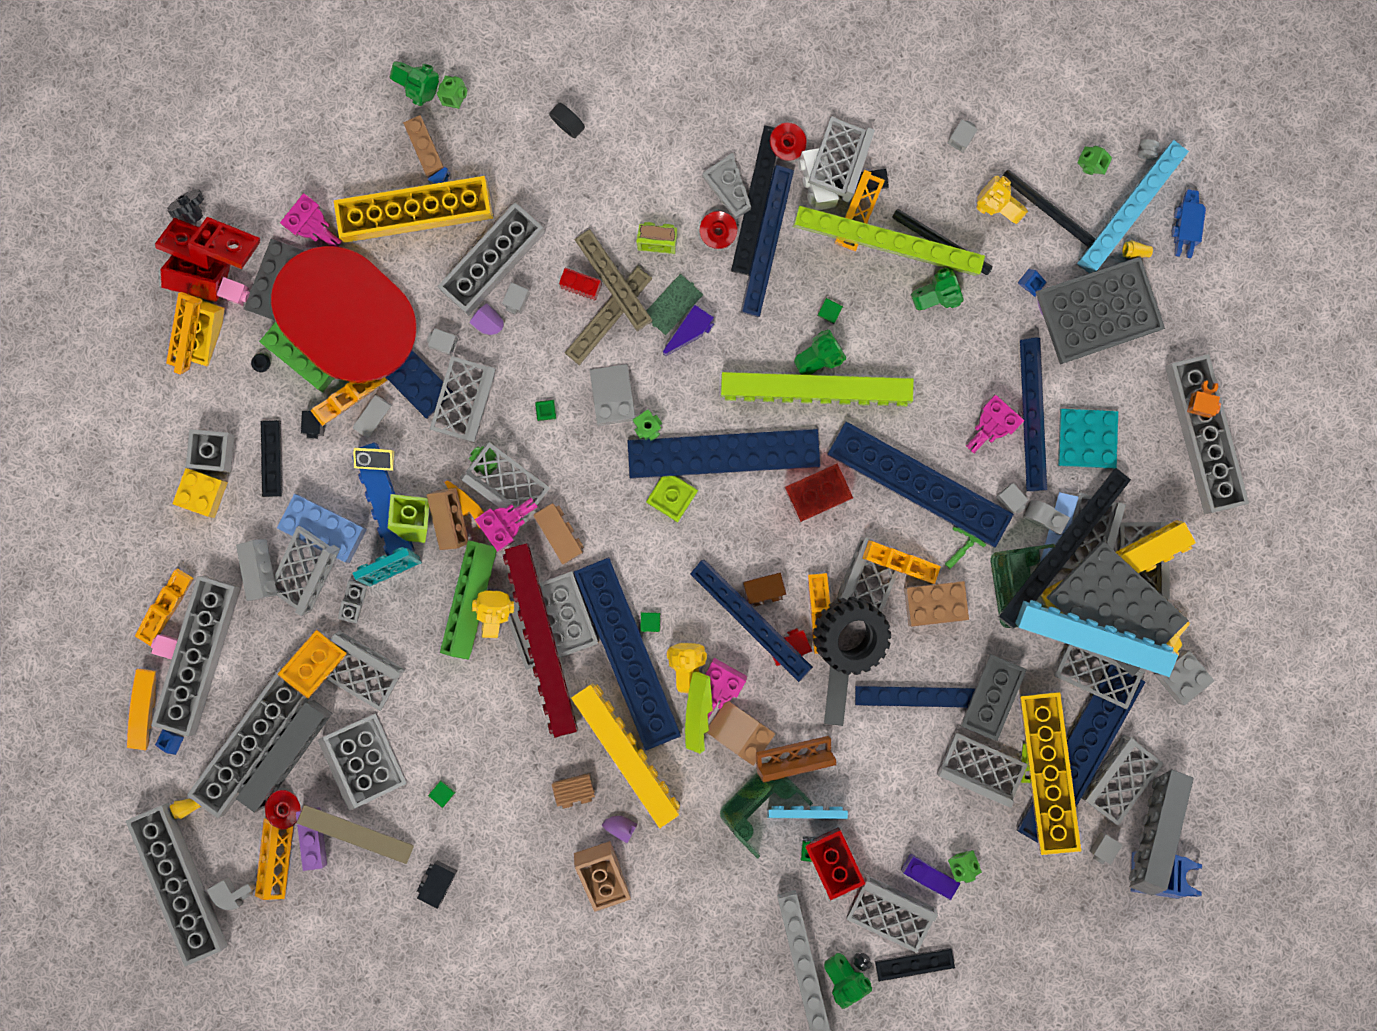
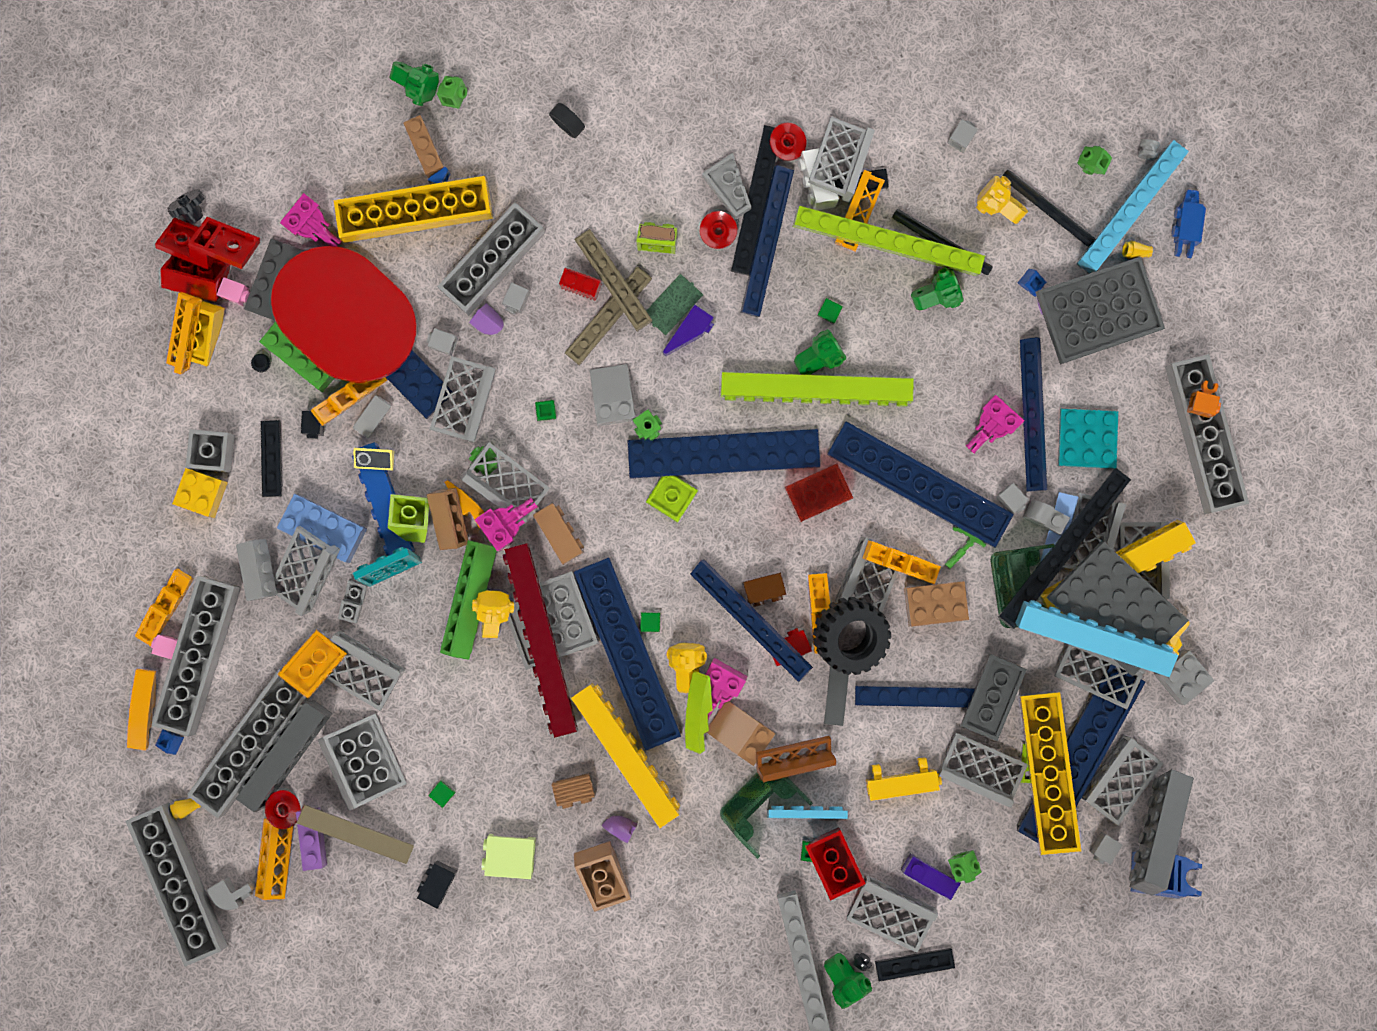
none -> yellowish green panel [482,834,536,879]
none -> yellow brick [866,757,942,801]

